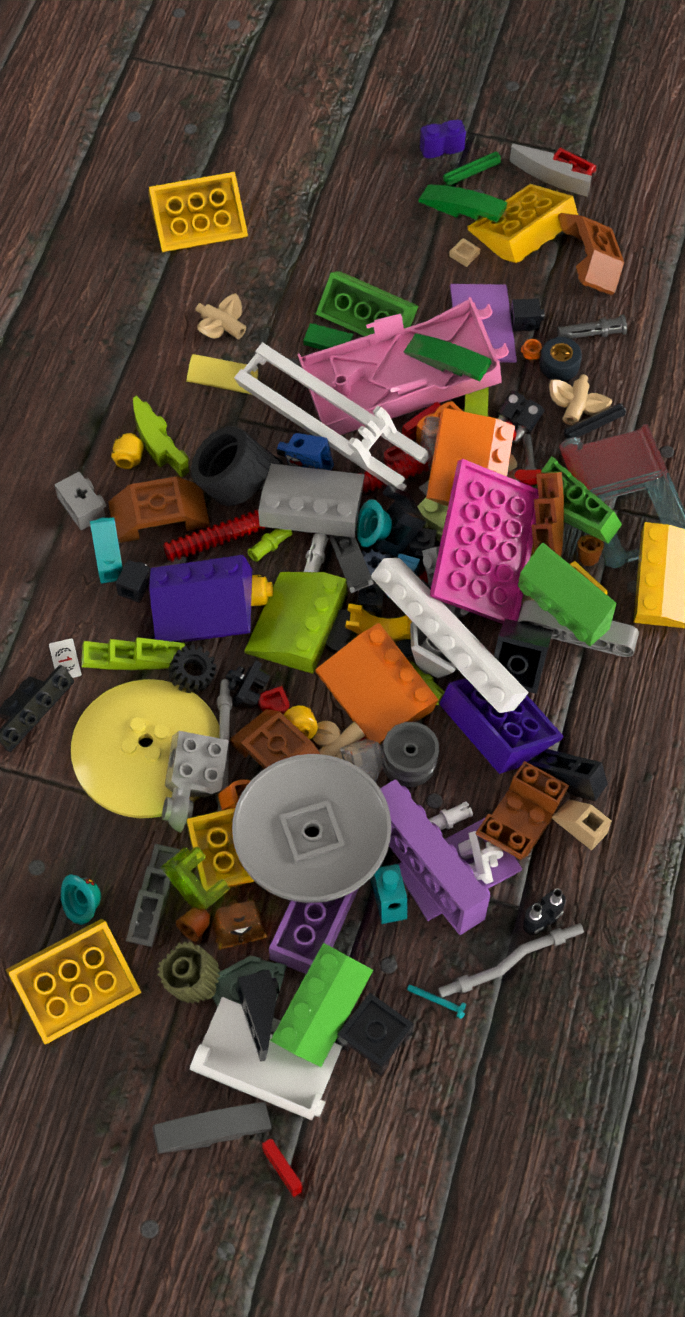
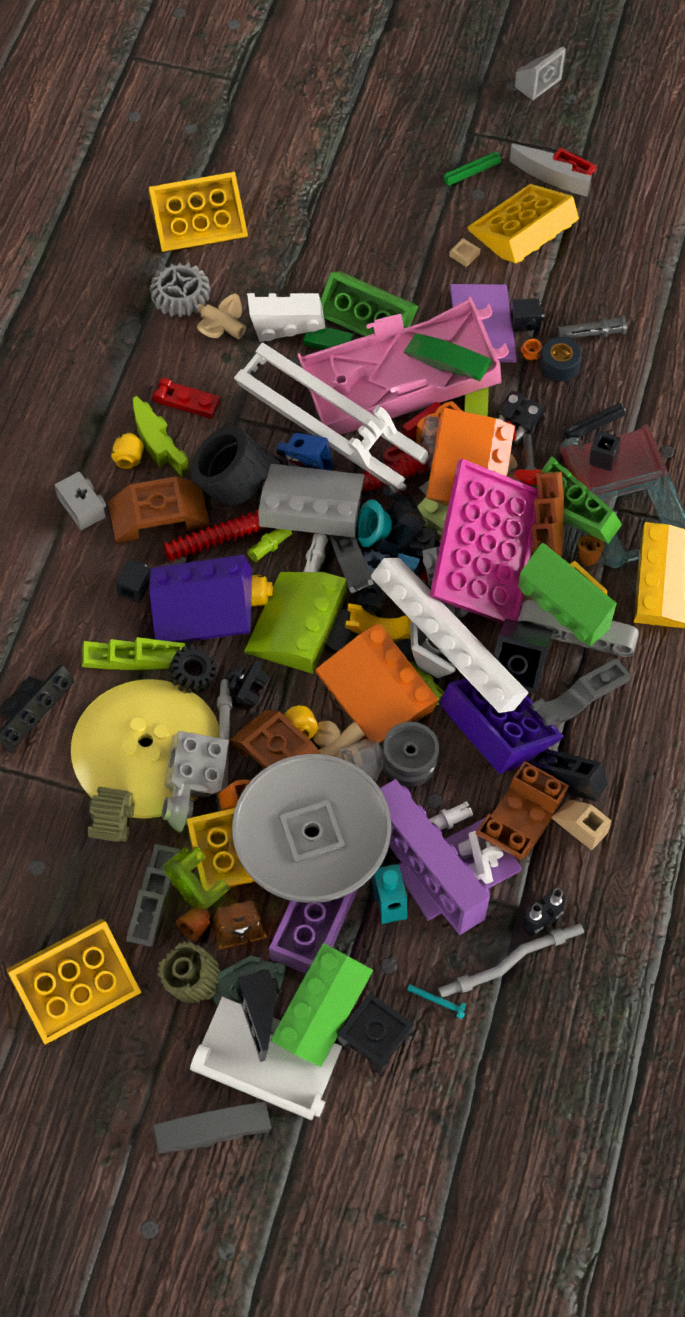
white sticker [49,638,82,678] -> none
teal hat [61,874,101,925] -> none
teal slope [90,517,123,584] -> none
light yellow slope [186,354,258,395] -> none
red tile [258,686,290,715] -> none
red tile [262,1139,302,1197] -> none
green slope [419,184,507,223] -> none
dark purple brick [420,120,466,158] -> none
tan plant [549,375,612,425] -> none
dark orange slope [558,213,624,295] -> none
none -> olive brick [88,787,135,842]
none -> light grey gear [150,262,210,318]
none -> red plate [152,378,220,419]
none -> white wedge [247,293,325,342]
none -> light grey slope [515,47,566,101]
none -> dark grey piece [530,658,632,726]
none -> black brick [589,431,621,471]

